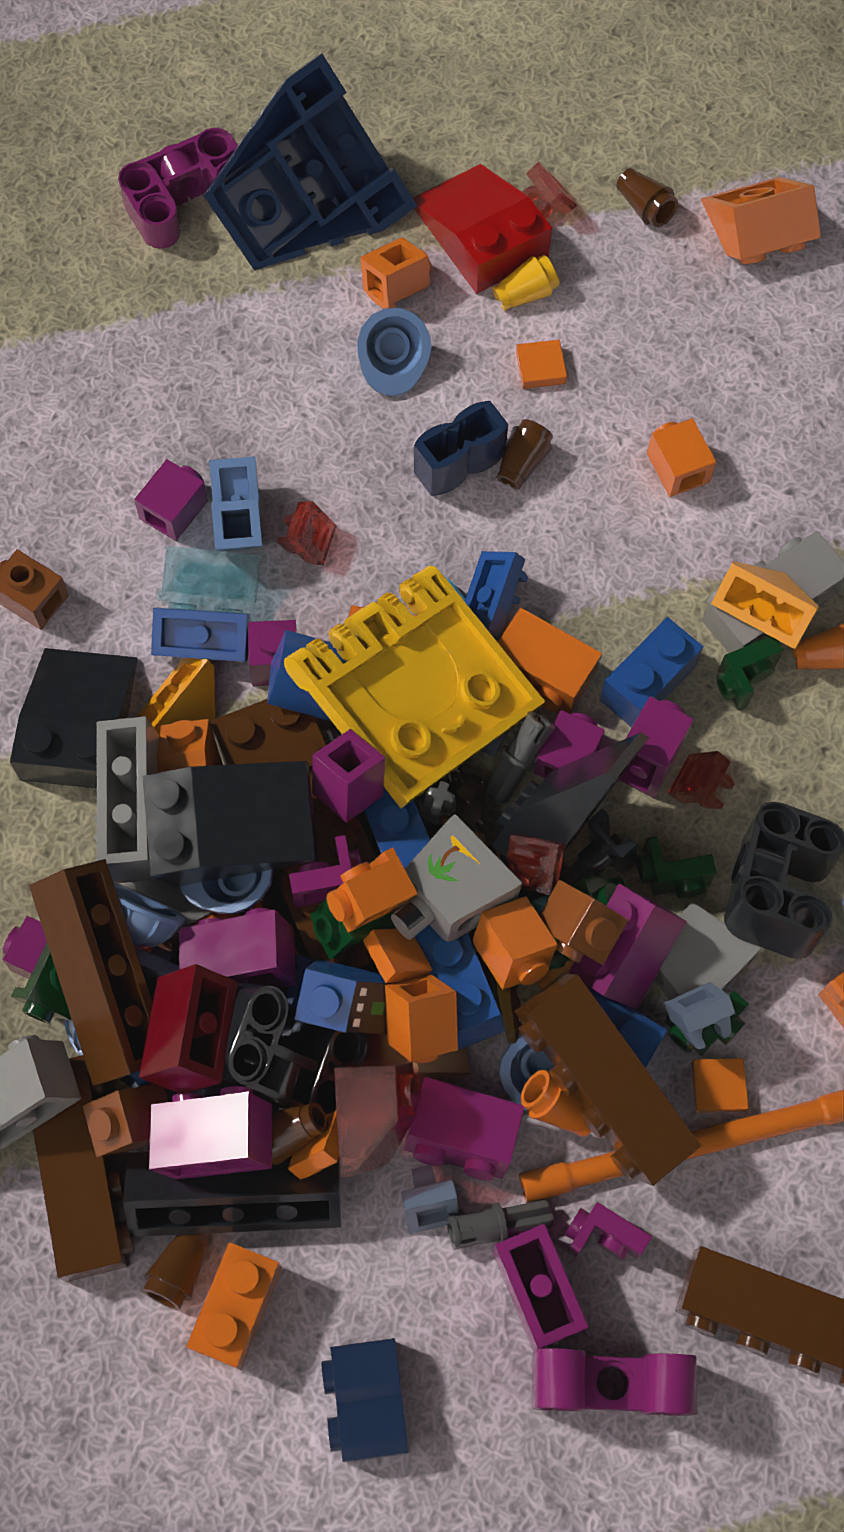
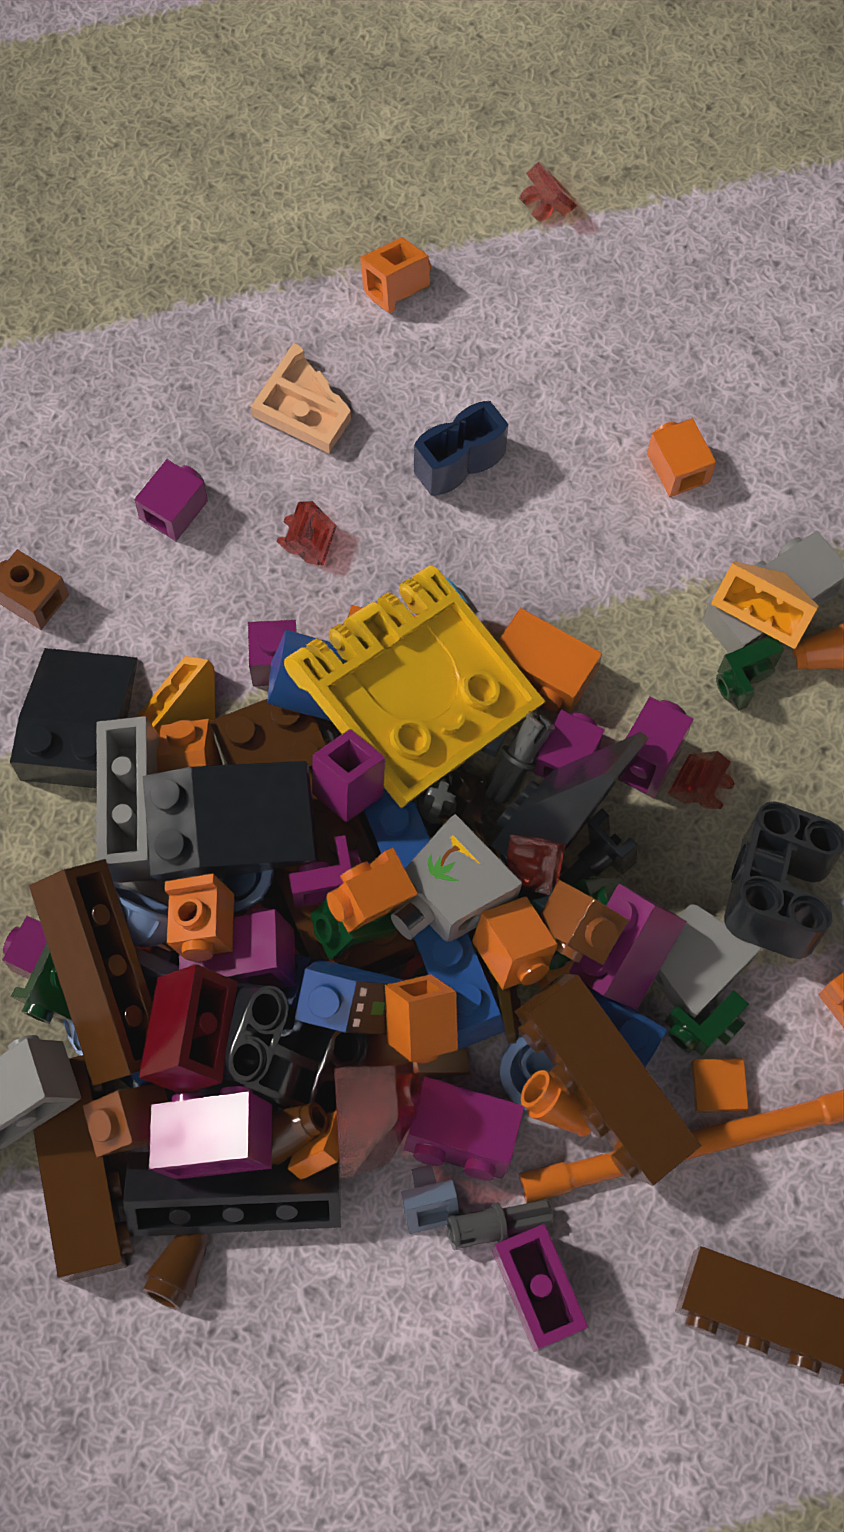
magenta beam [118,128,238,249] -> none
blue plate [151,607,250,662] -> none
clear light blue bracket [156,546,261,613] -> none
orange brick [186,1242,282,1370] -> none
dark blue wedge [203,53,417,270] -> none
medium blue brick [209,456,263,552] -> none
dark blue brick [321,1338,409,1463] -> none
medium blue piece [357,308,431,396] -> none
orange tile [363,929,433,983] -> none
red slope [413,164,552,294] -> none
blue plate [465,551,528,642] -> none
yellow cone [492,255,560,311] -> none
reddish brown cone [496,419,553,490] -> none
orange tile [516,339,567,389] -> none
magenta beam [531,1349,697,1416] -> none
magenta bracket [564,1201,652,1261] -> none
blue brick [599,617,704,728] -> none
reddish brown cone [616,168,678,227] -> none
dark green bracket [637,836,717,898] -> none
sand blue tile [664,982,735,1049] -> none
orange slope [701,177,821,264] -> none
none -> orange brick [165,874,234,962]
none -> light nougat wing [251,343,351,454]

